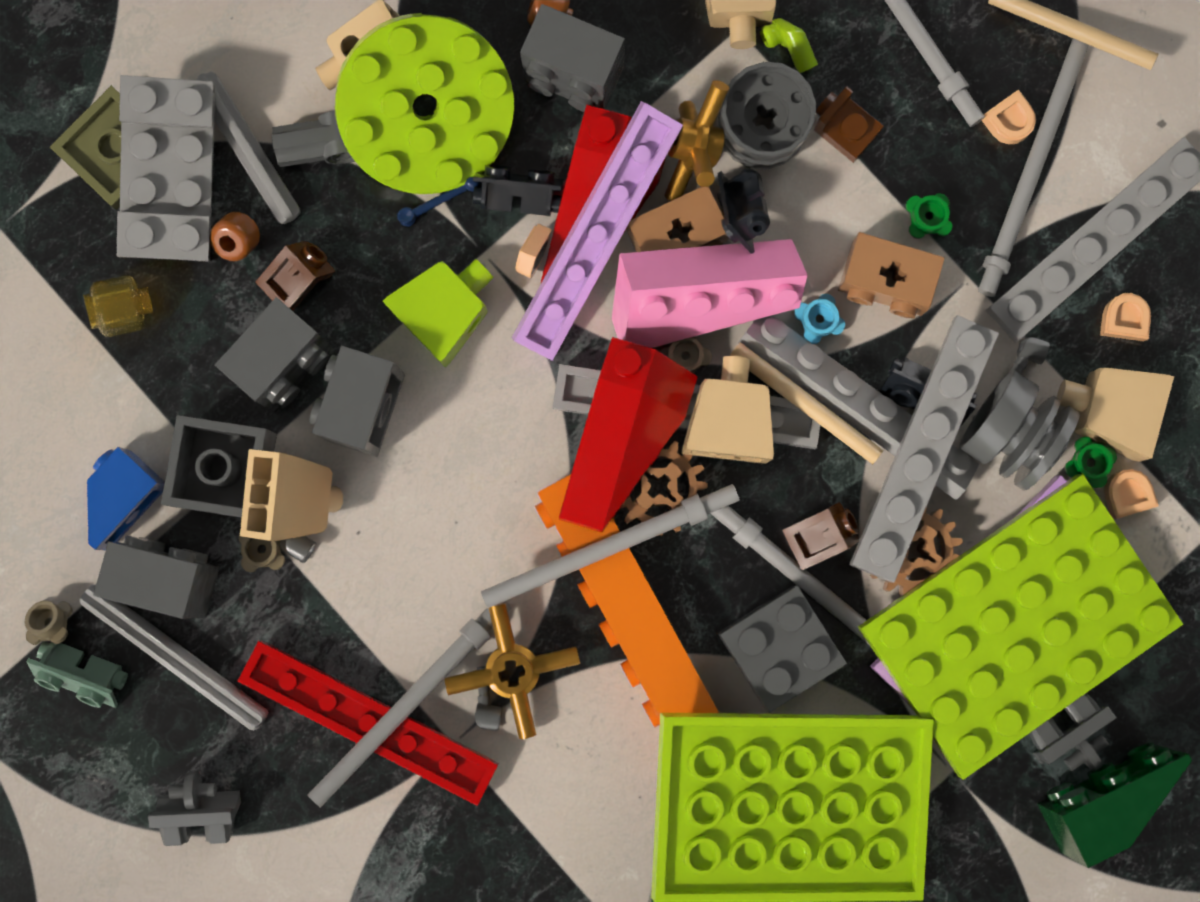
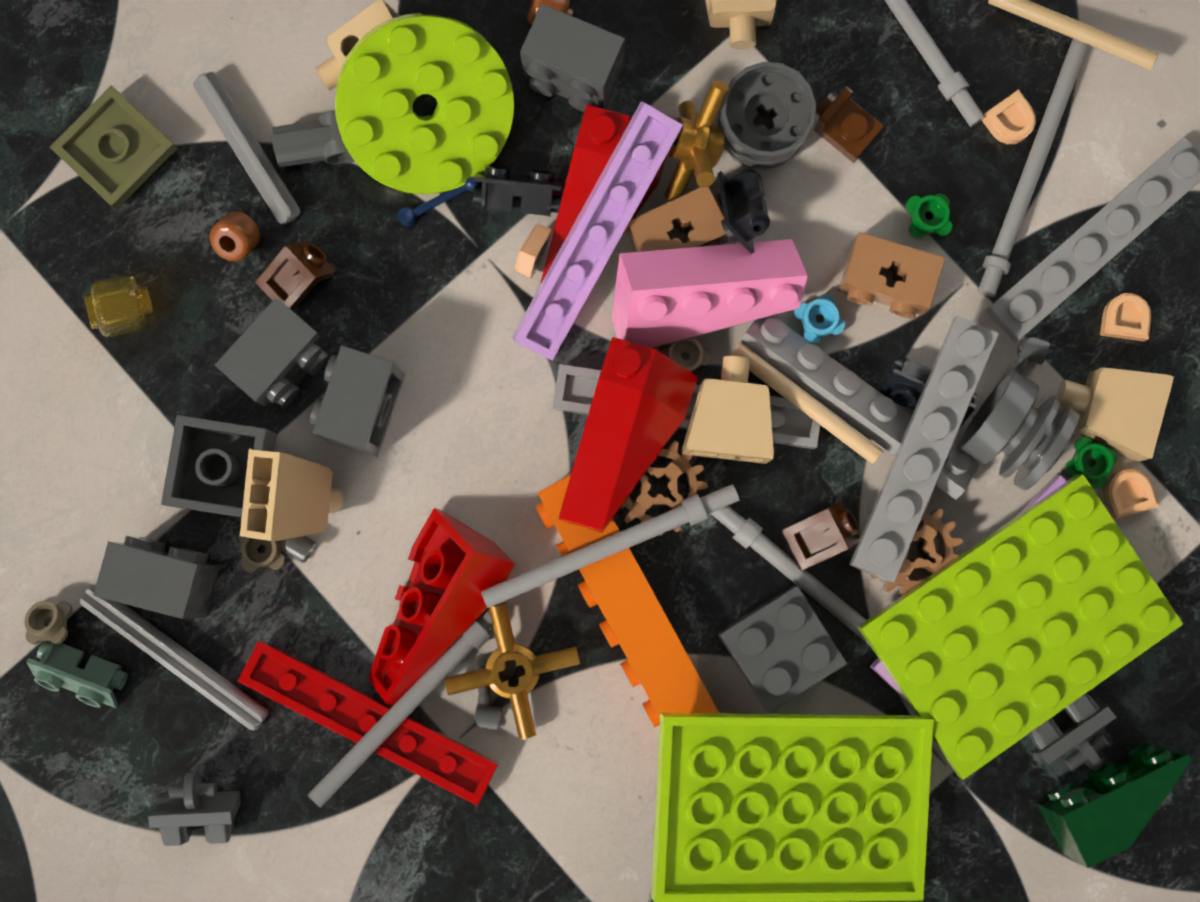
blue slope [87,447,165,551] -> none
light grey piece [117,75,215,262] -> none
lime torso [383,259,494,368] -> none
lime arm [760,18,818,73] -> none
none -> red wedge [368,508,515,705]

